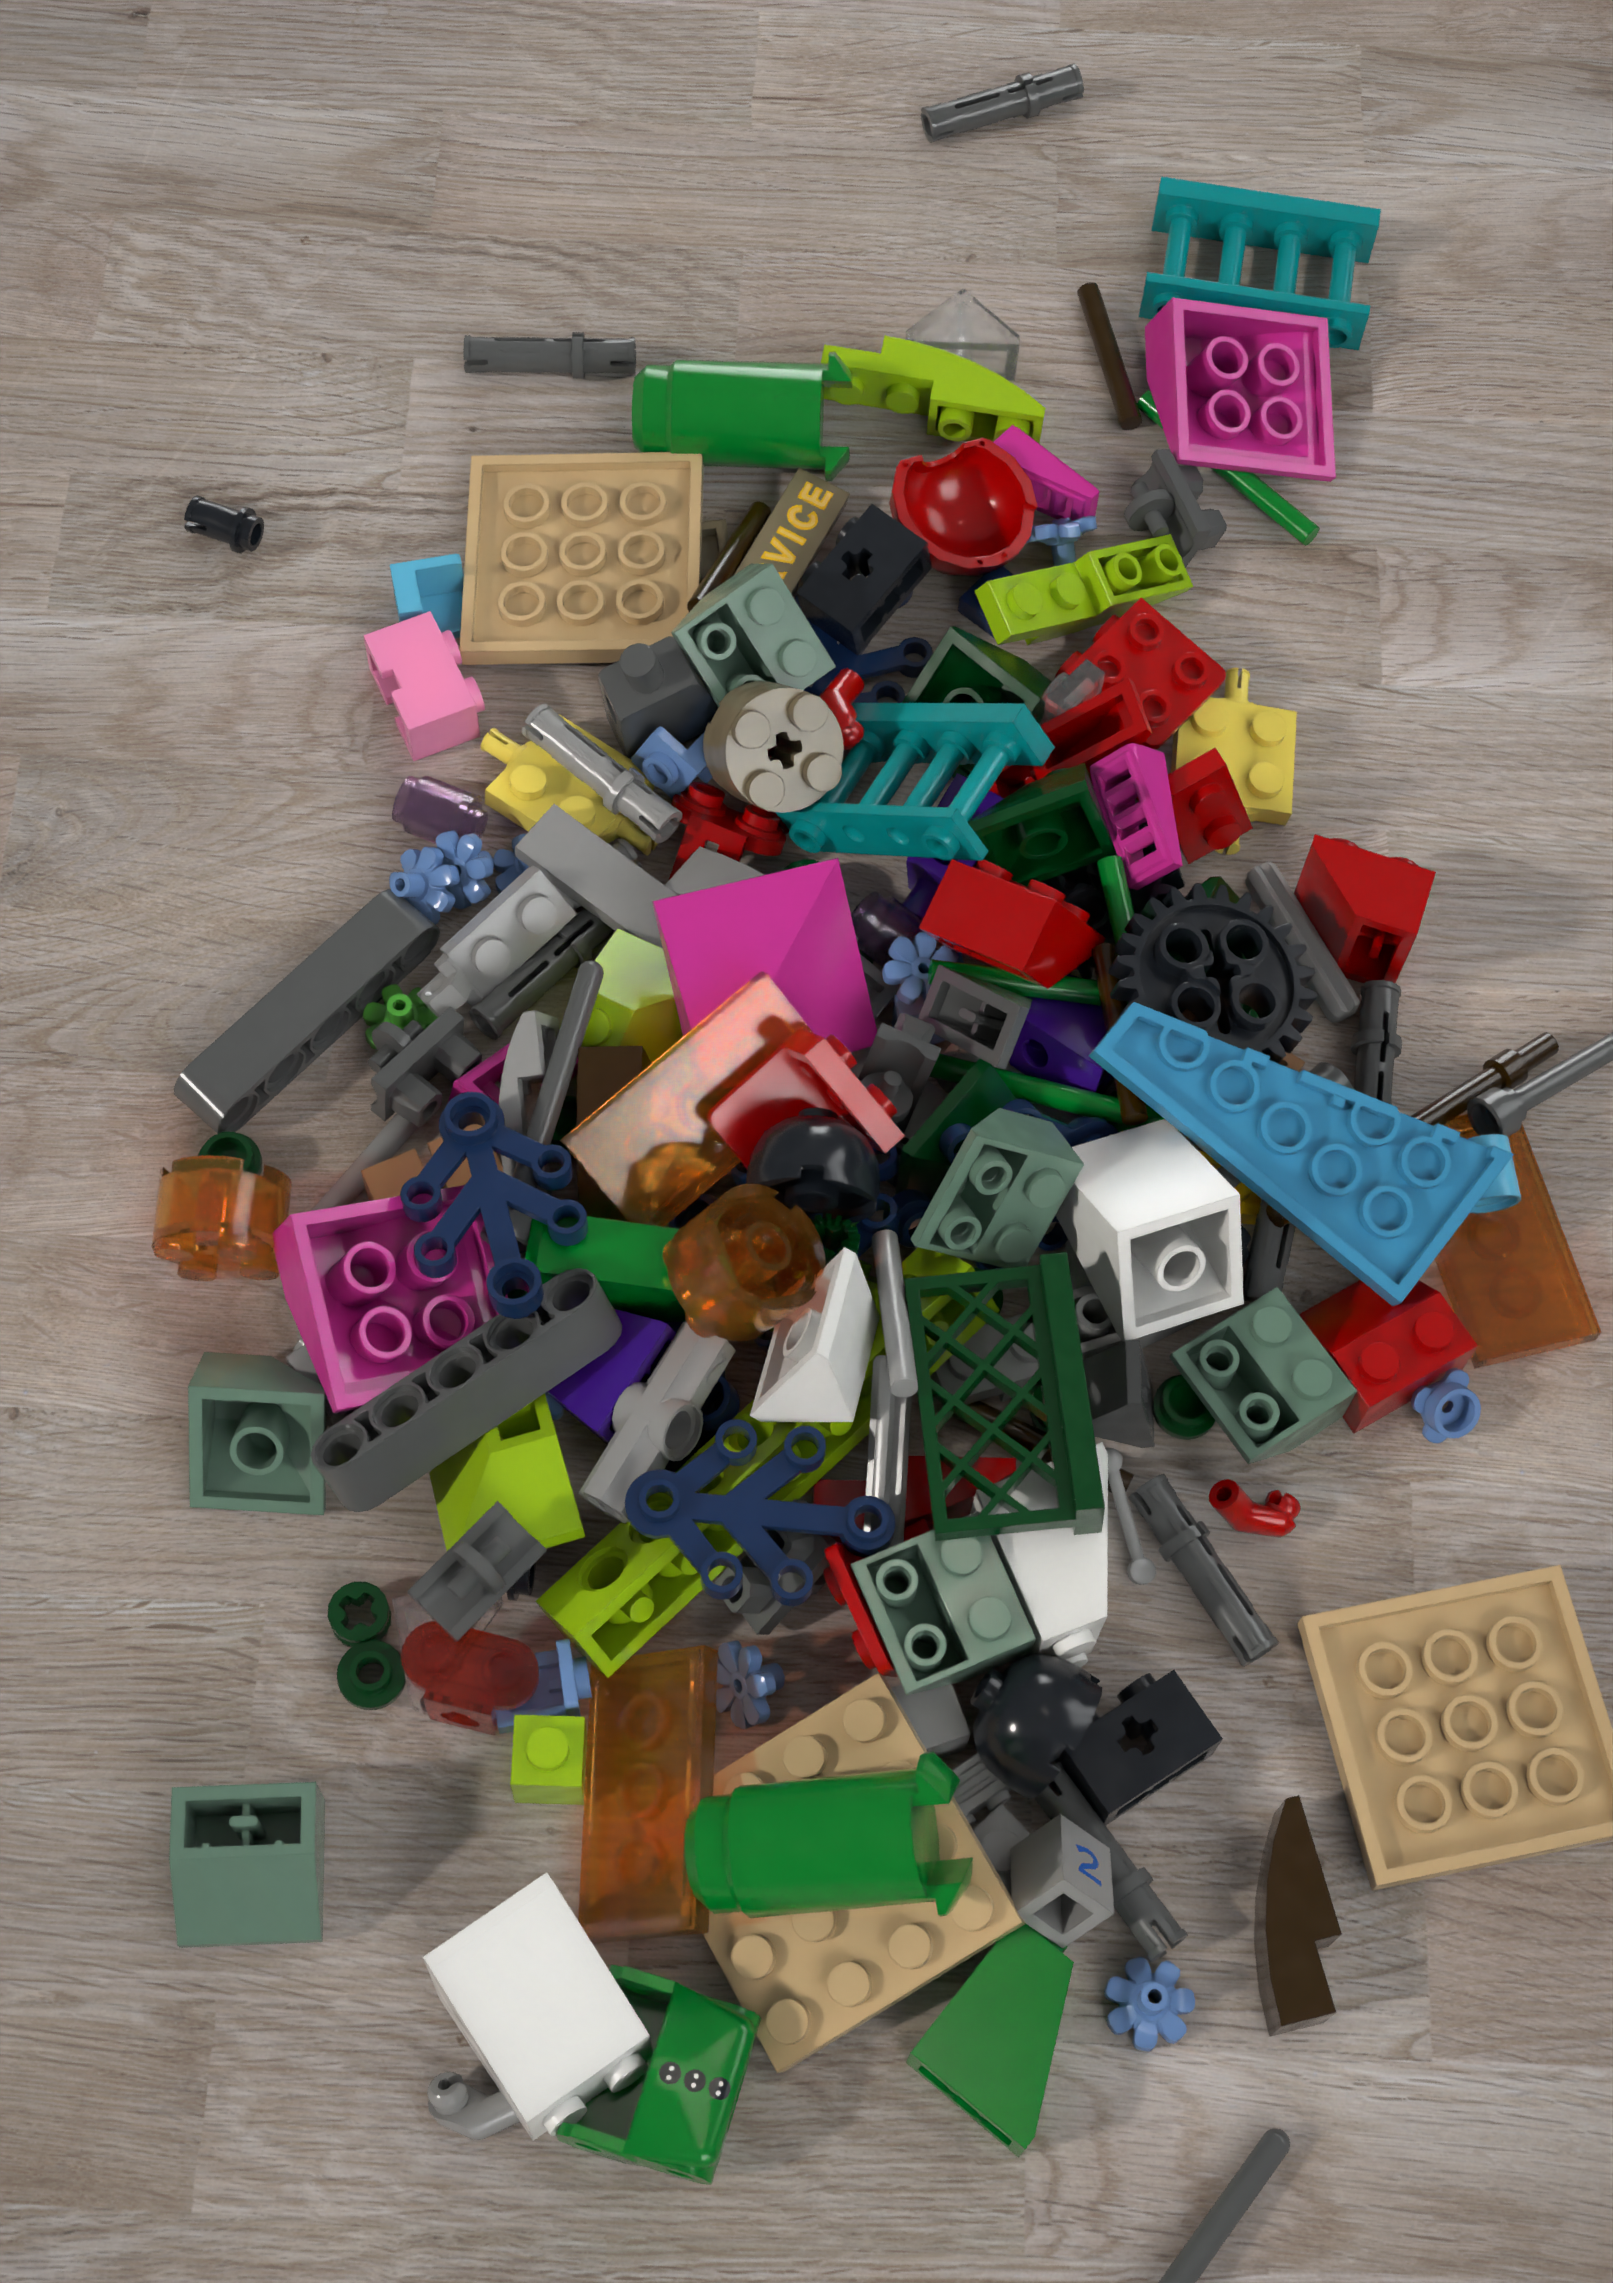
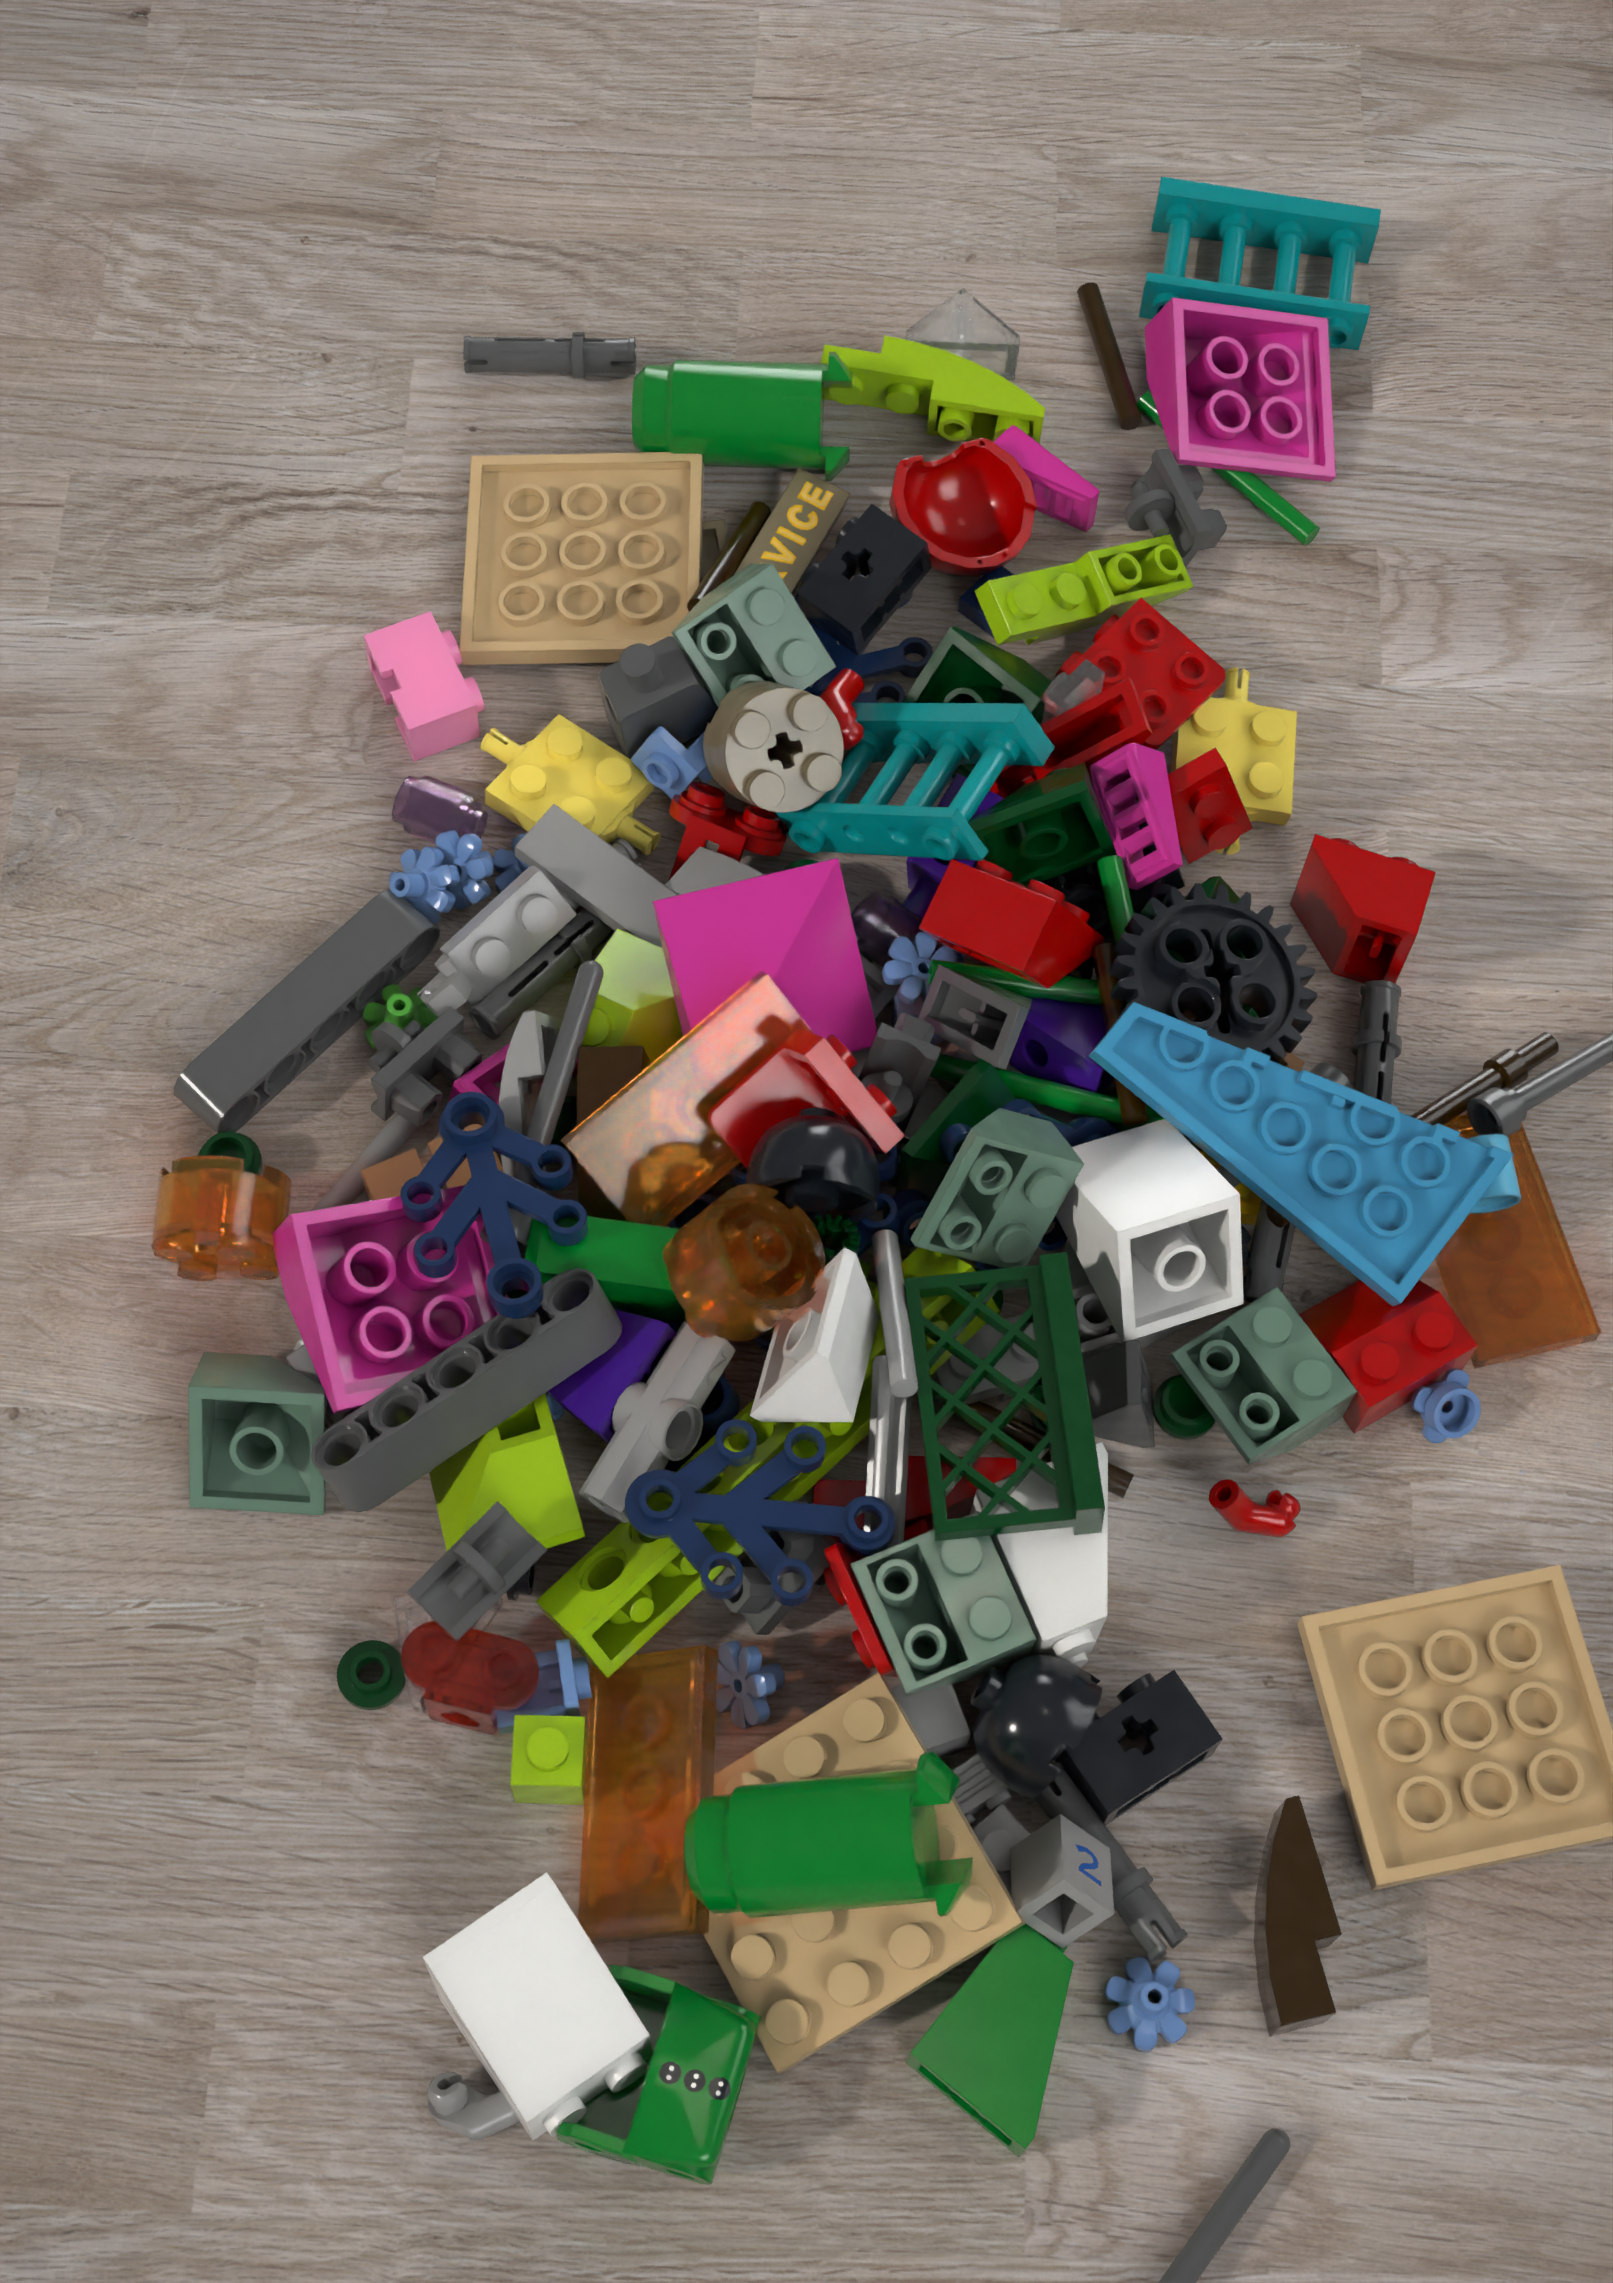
sand green slope [169,1782,325,1948] -> none
black pin [184,495,264,554] -> none
dark green bush [327,1581,392,1647] -> none
medium azure panel [389,554,464,638] -> none
light grey pin [522,704,682,844] -> none
dark grey pin [921,63,1084,143] -> none
medium blue plant [1026,516,1097,566] -> none
light grey hinge [1105,1448,1156,1585] -> none
dark grey pin [1129,1474,1279,1667] -> none
light grey axle [1245,861,1360,1023] -> none

